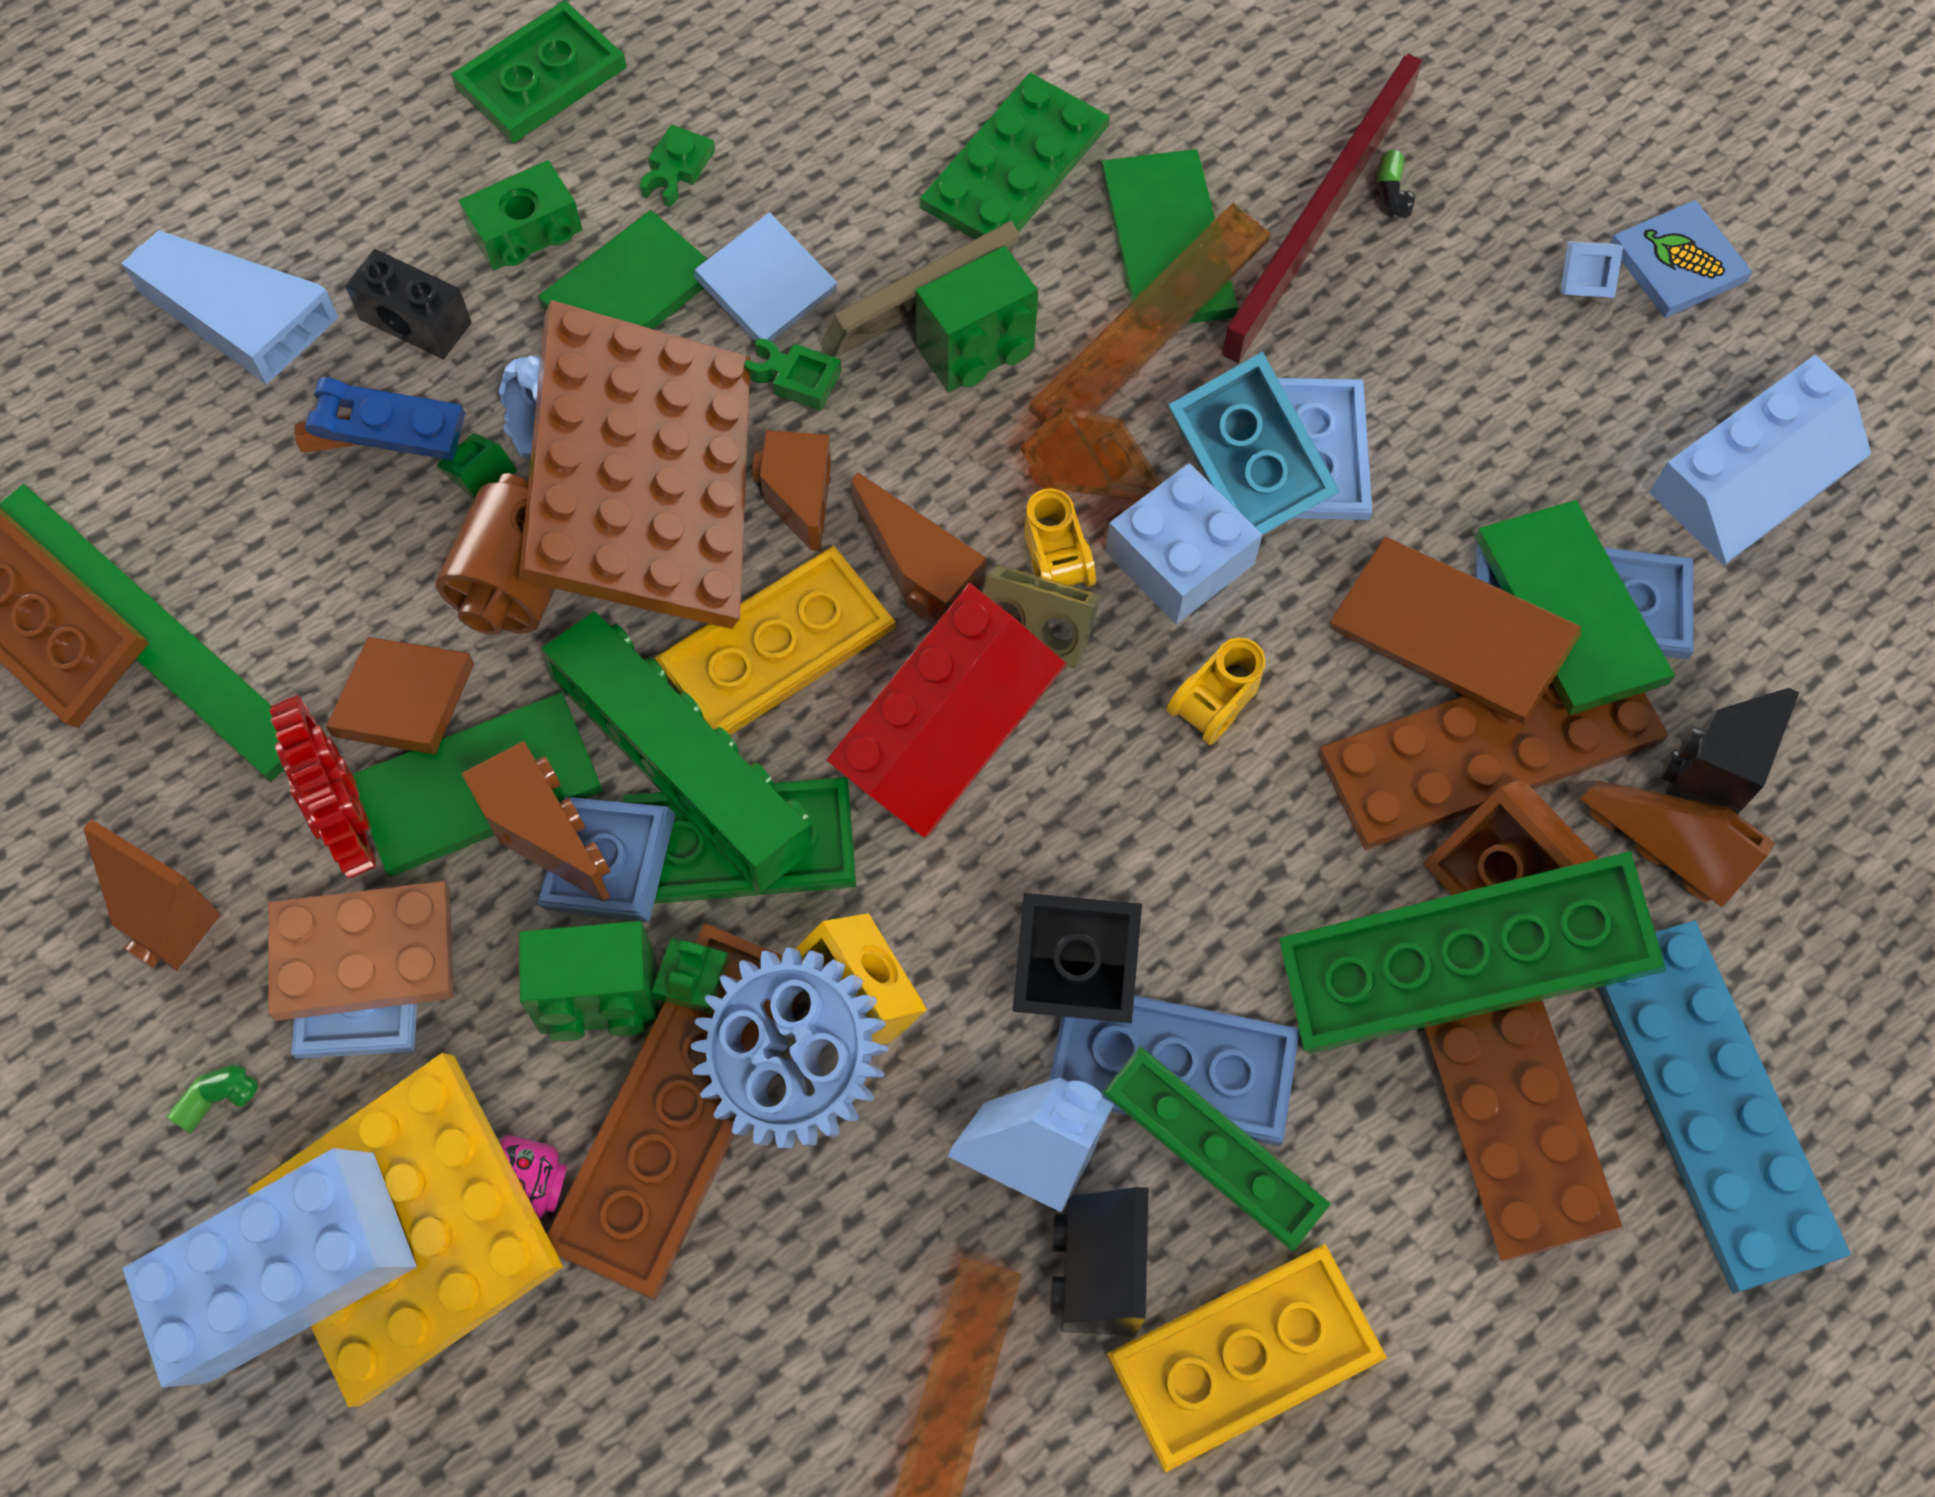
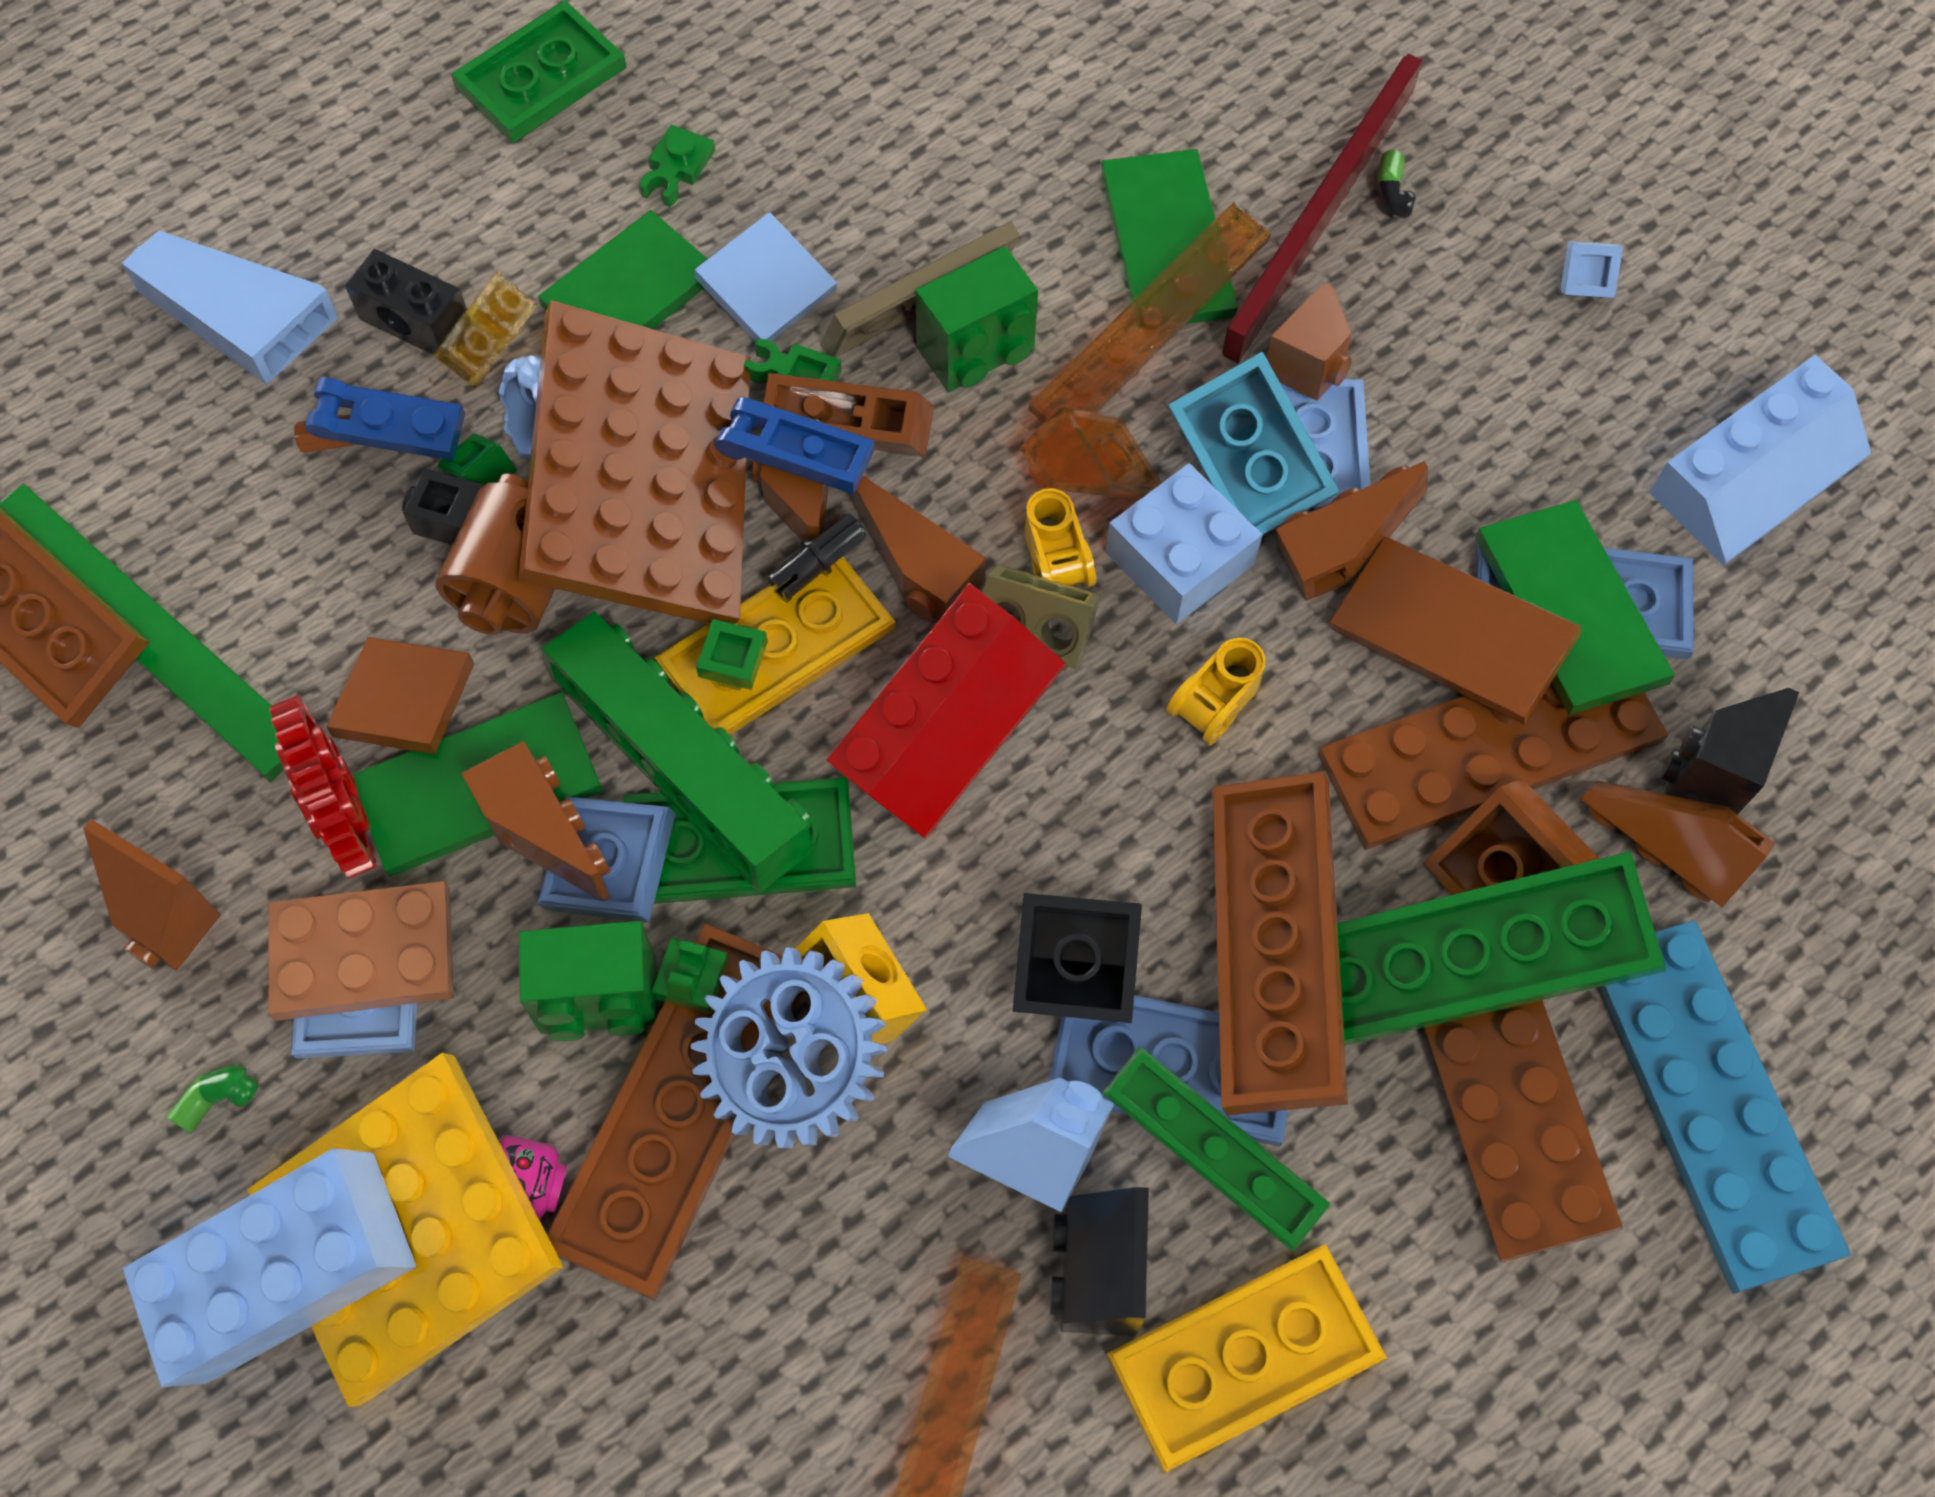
green brick [458,160,583,271] -> none
green plate [920,72,1110,239] -> none
medium blue tile [1610,200,1752,318] -> none
none -> black brick [402,469,484,545]
none -> clear yellow slope [433,271,538,388]
none -> green tile [696,619,768,691]
none -> blue plate [715,397,874,494]
none -> dark orange slope [763,373,934,457]
none -> black axle [765,513,866,603]
none -> dark orange plate [1213,771,1348,1115]
none -> dark orange slope [1267,282,1352,401]
none -> dark orange slope [1276,461,1428,601]

